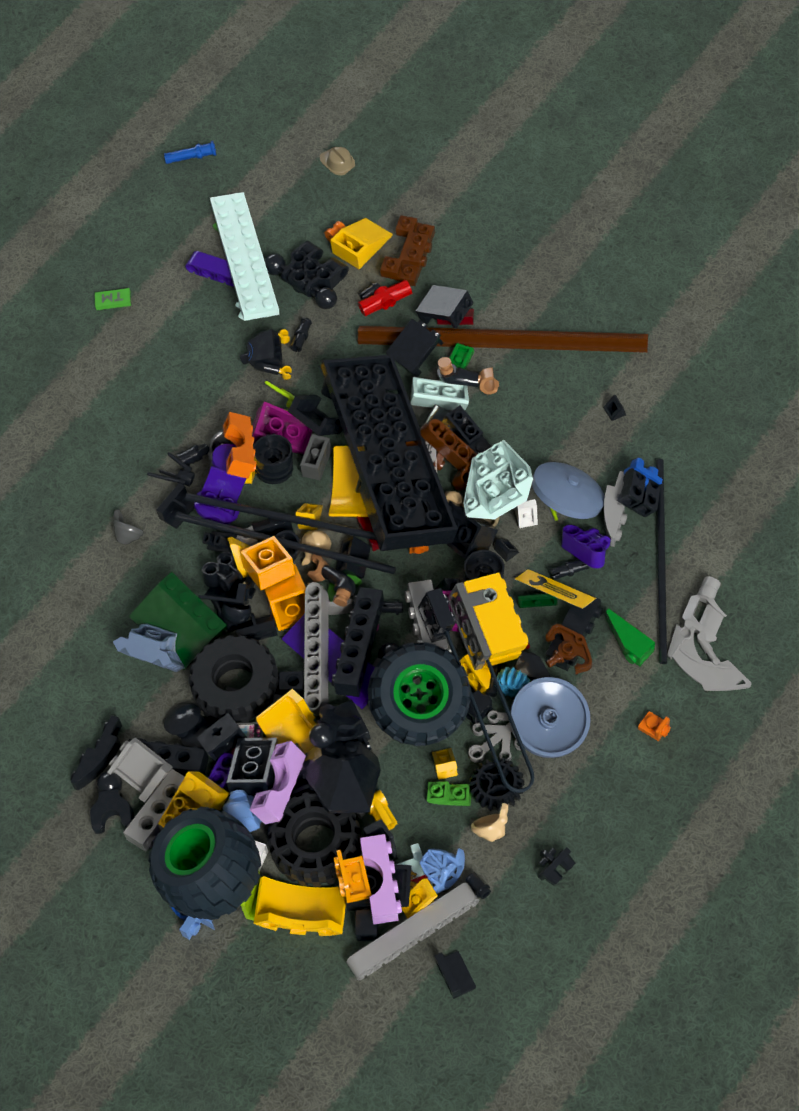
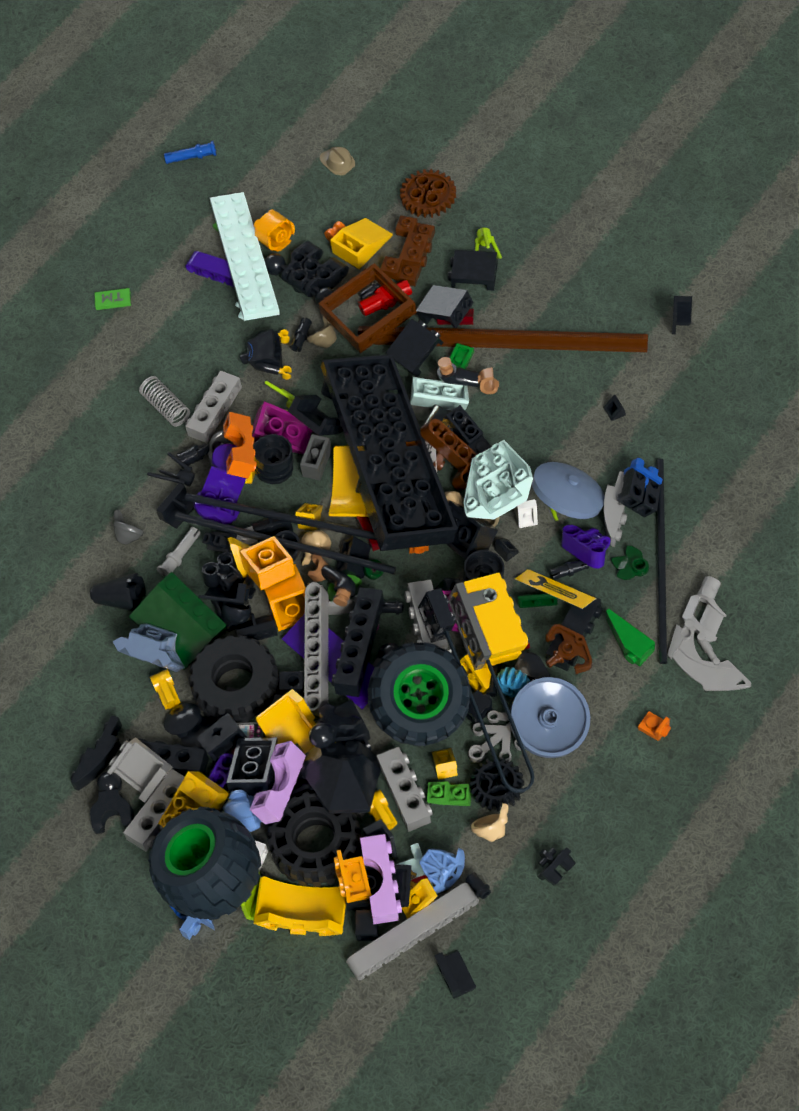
none -> black cone [90,573,146,611]
none -> light grey piece [139,376,190,427]
none -> yellow piece [150,669,181,709]
none -> light grey pin [157,527,201,577]
none -> light grey brick [185,371,242,443]
none -> light orange brick [254,209,295,252]
none -> dark tan hat [307,316,337,348]
none -> reddish brown window [318,263,416,354]
none -> dark green tile [364,560,384,580]
none -> light grey brick [377,747,433,832]
none -> reddish brown gear [400,169,456,218]
none -> black panel [448,250,498,291]
none -> lime plant [475,228,502,259]
none -> dark green plate [612,546,649,580]
none -> black panel [672,296,692,334]

